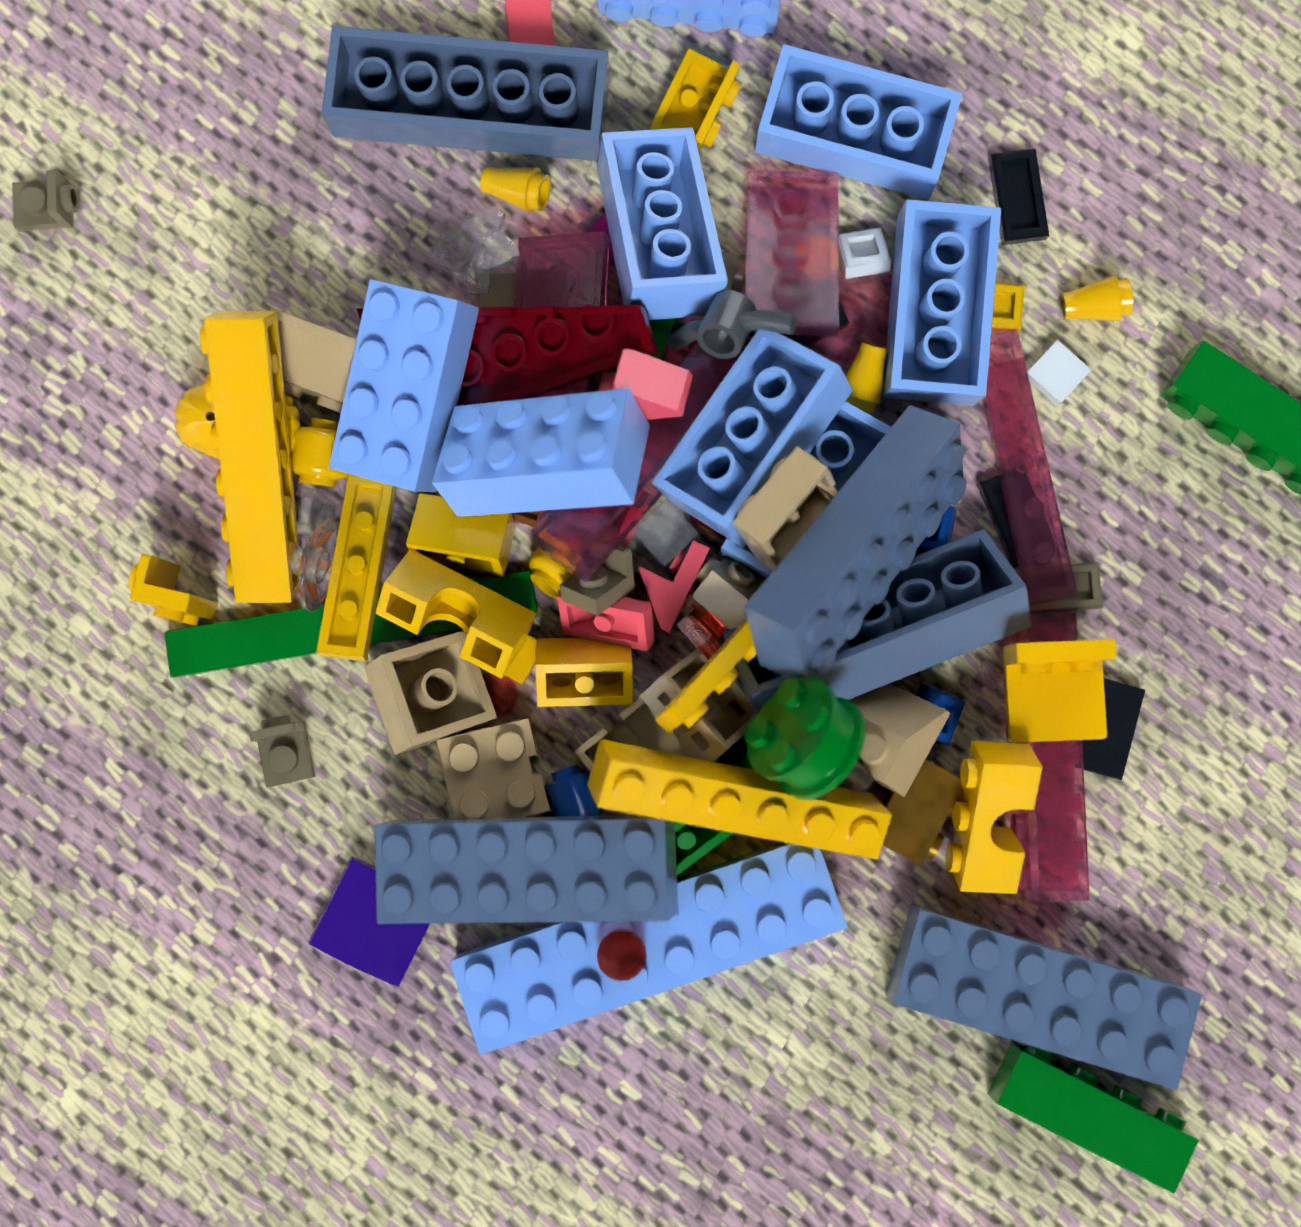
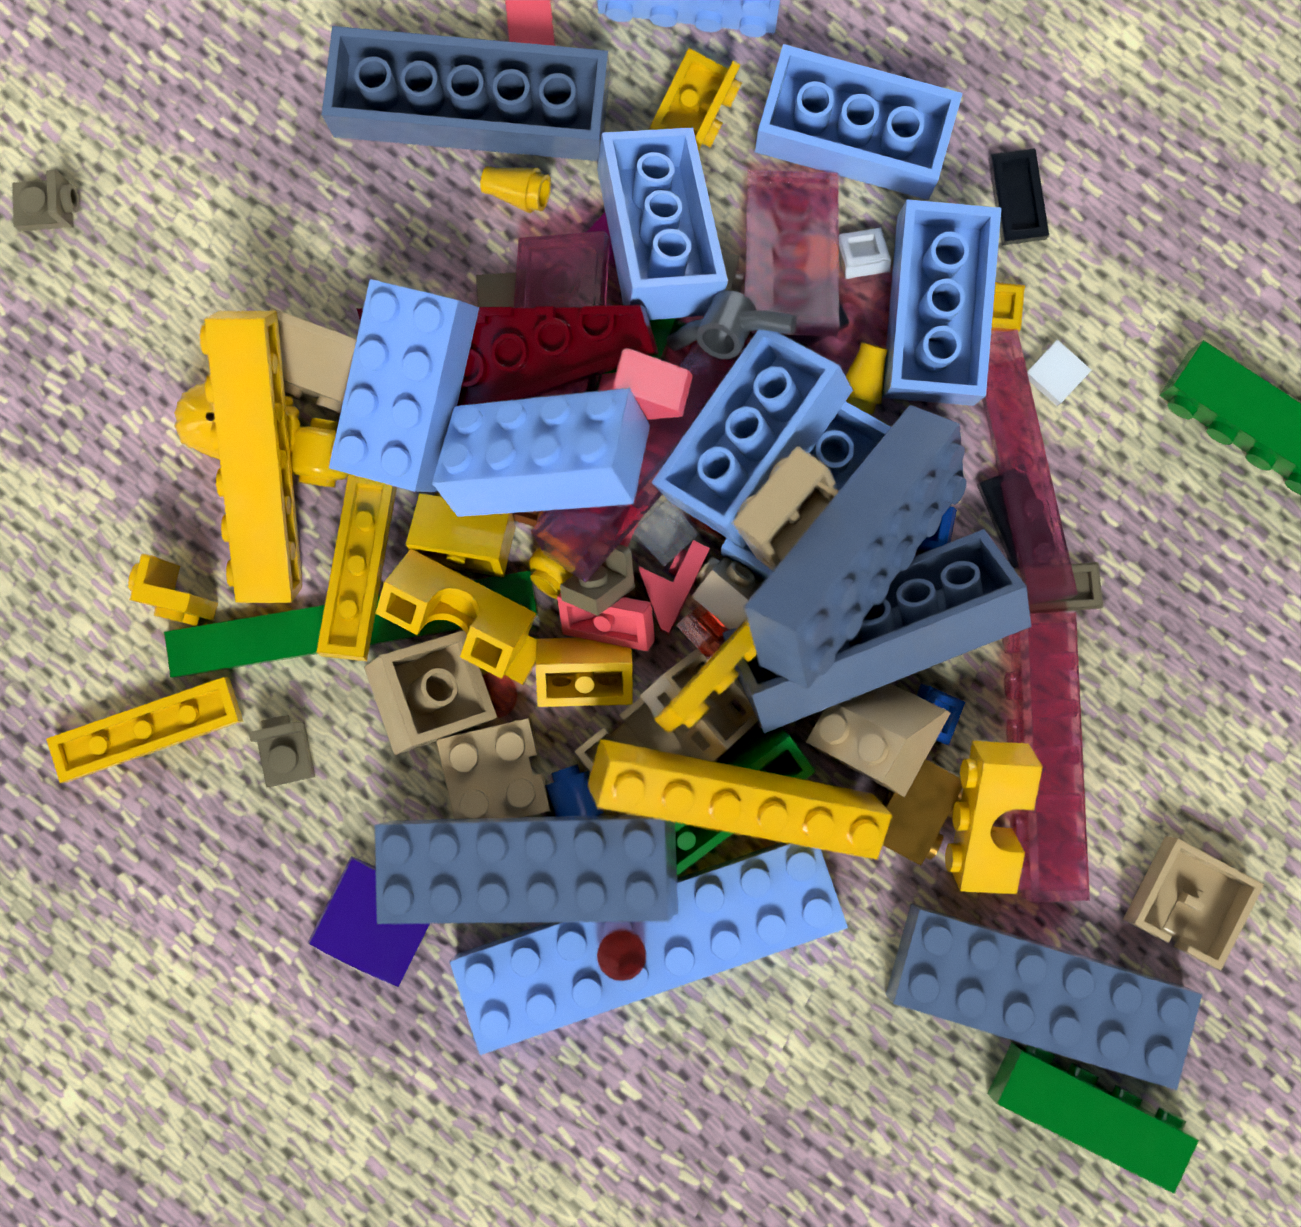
clear dish [290,519,339,612] -> none
clear plate [296,487,337,541] -> none
clear plate [432,208,520,295] -> none
green wheel [745,677,874,800] -> none
yellow bracket [1003,639,1117,743] -> none
yellow cone [1061,275,1133,321] -> none
black tile [1072,678,1145,780] -> none
none -> yellow plate [46,677,243,783]
none -> tan piece [1123,836,1264,970]

